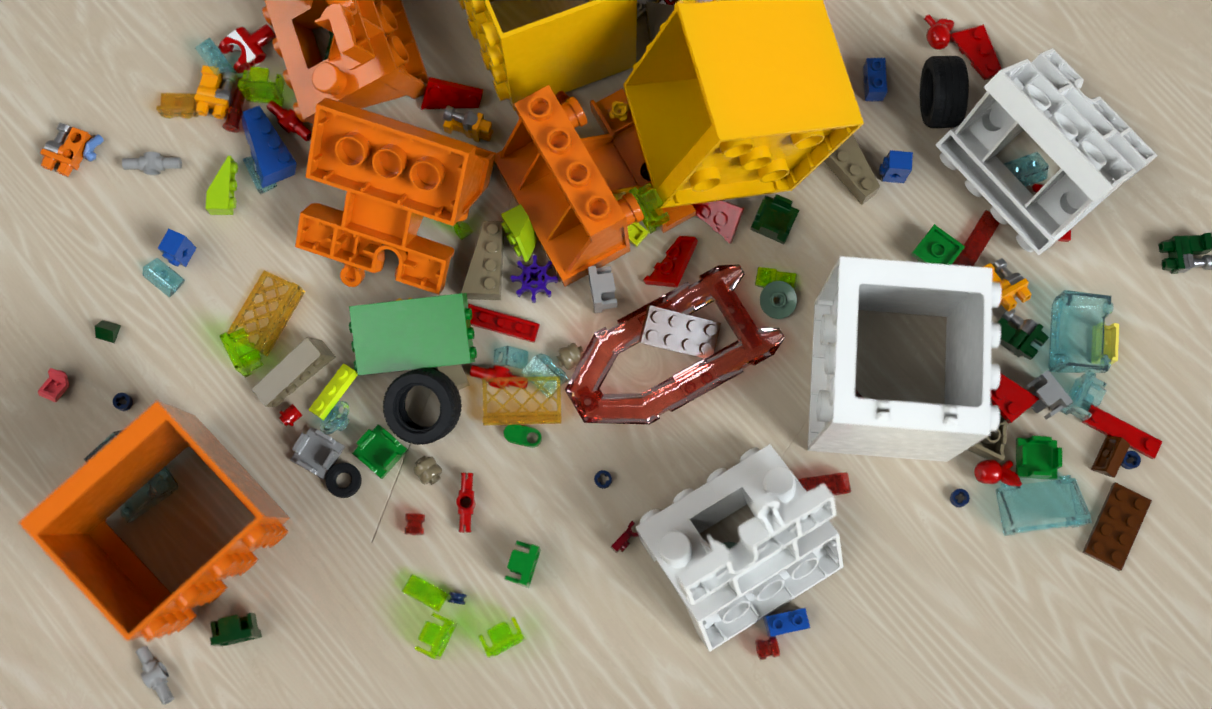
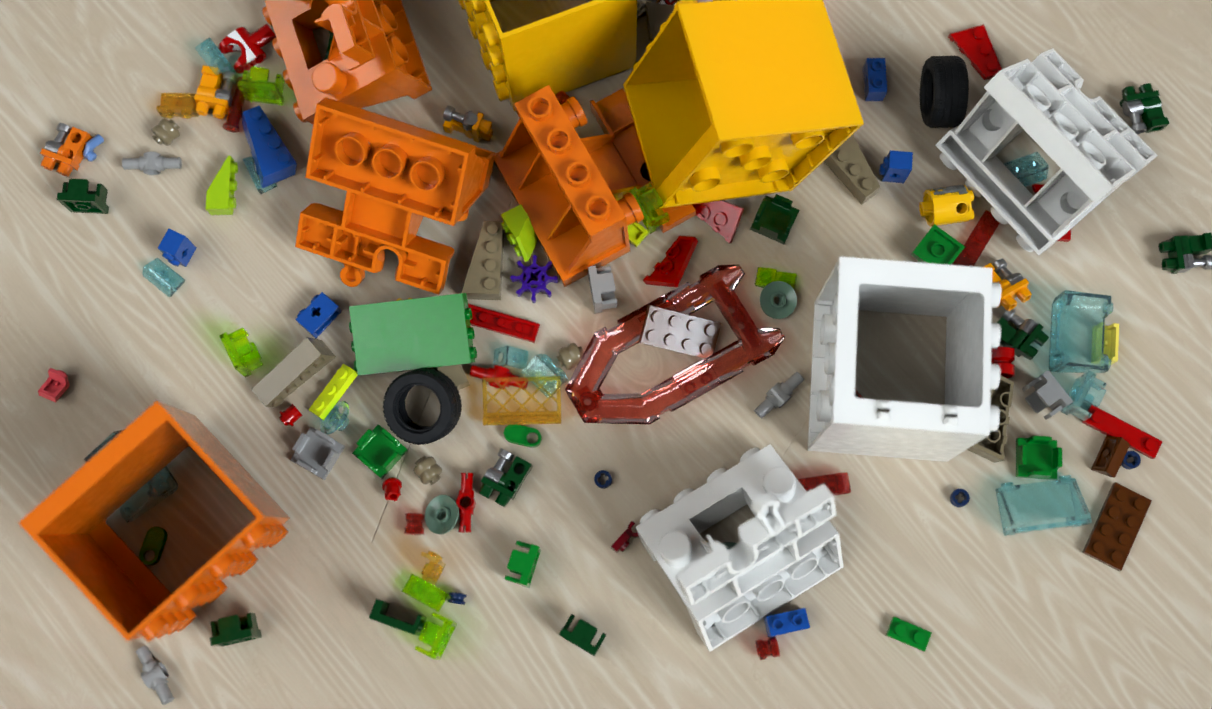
dark green slope [95,320,121,343] -> none
dark blue bush [113,393,133,411] -> none
clear yellow fence [226,270,305,357] -> none
red pin [266,100,312,142] -> none
black tyre [326,462,362,498] -> none
red wing [421,77,483,109] -> none
clear neon green piece [453,221,473,240] -> none
clear neon green panel [478,617,527,658] -> none
yellow plate [609,101,630,121] -> none
red piece [924,14,954,50] -> none
red piece [974,459,1022,486] -> none
red wing [990,373,1039,424] -> none
none -> dark green panel [57,179,109,214]
none -> green piece [139,526,168,566]
none -> dark tan piece [152,119,180,146]
none -> blue brick [295,292,342,339]
none -> dark green panel [369,599,428,636]
none -> red hose [382,478,402,501]
none -> clear yellow bracket [420,550,446,585]
none -> sand green dish [425,495,459,534]
none -> dark green hips [479,448,533,507]
none -> dark green panel [559,614,607,657]
none -> light grey pin [754,372,804,419]
none -> green plate [886,617,932,652]
none -> yellow cylinder [919,184,974,227]
none -> red wheel [991,347,1015,378]
none -> dark green hips [1119,83,1169,134]

